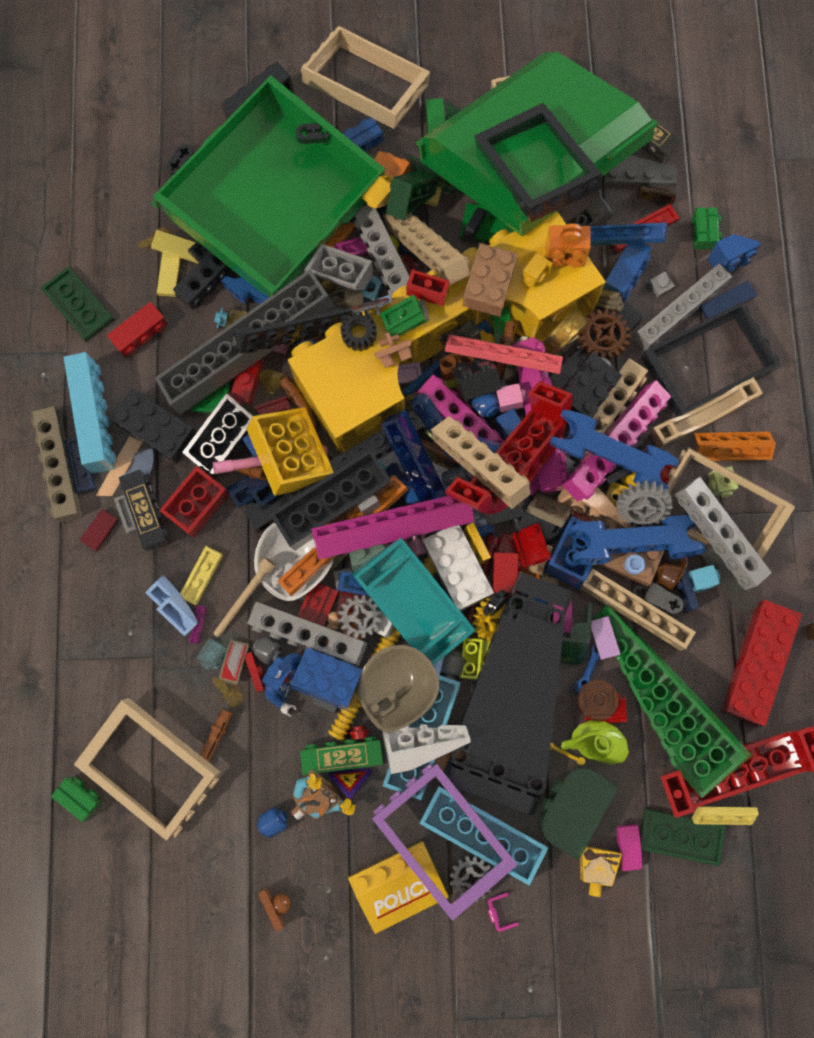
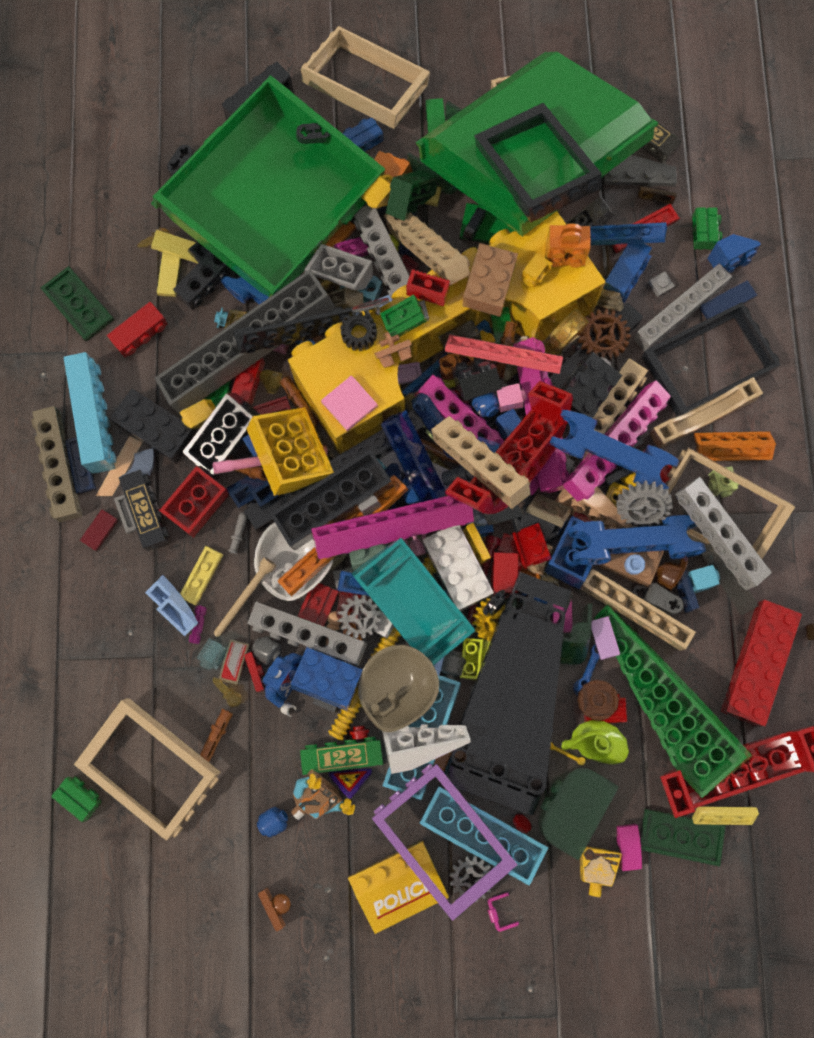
none -> yellow slope [180,399,216,428]
none -> light grey piece [228,512,248,554]
none -> bright pink tile [321,375,378,431]
none -> red piece [513,814,532,833]

